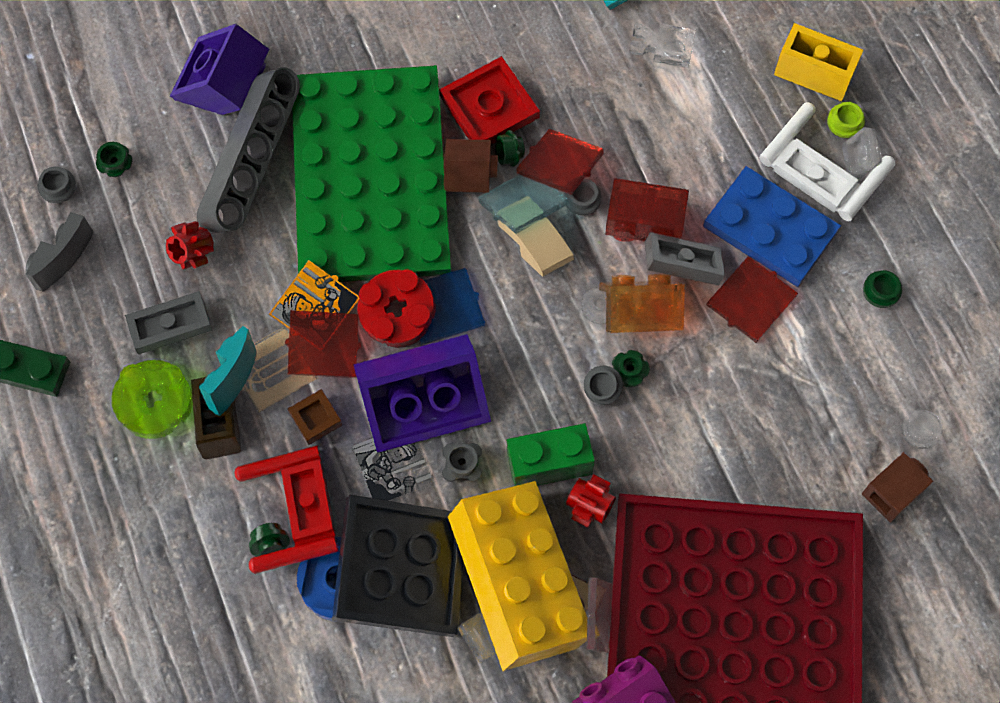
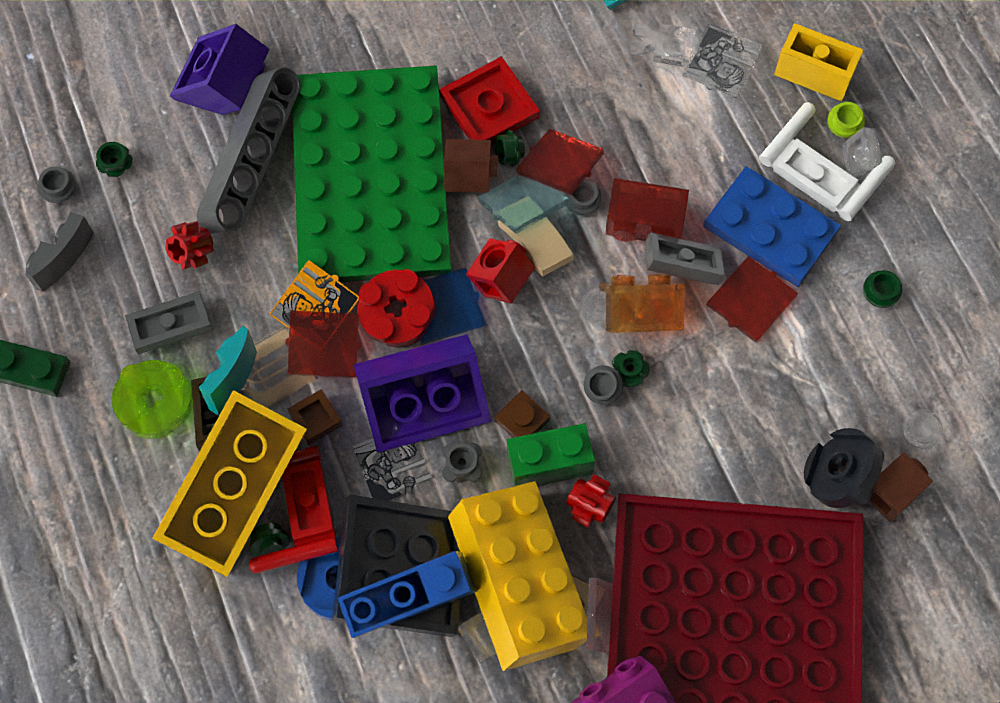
none -> yellow brick [152,390,307,577]
none -> blue slope [337,551,477,638]
none -> red brick [466,238,535,304]
none -> reddish brown plate [494,390,550,438]
none -> clear piece [683,23,763,98]
none -> black plate [803,428,885,508]

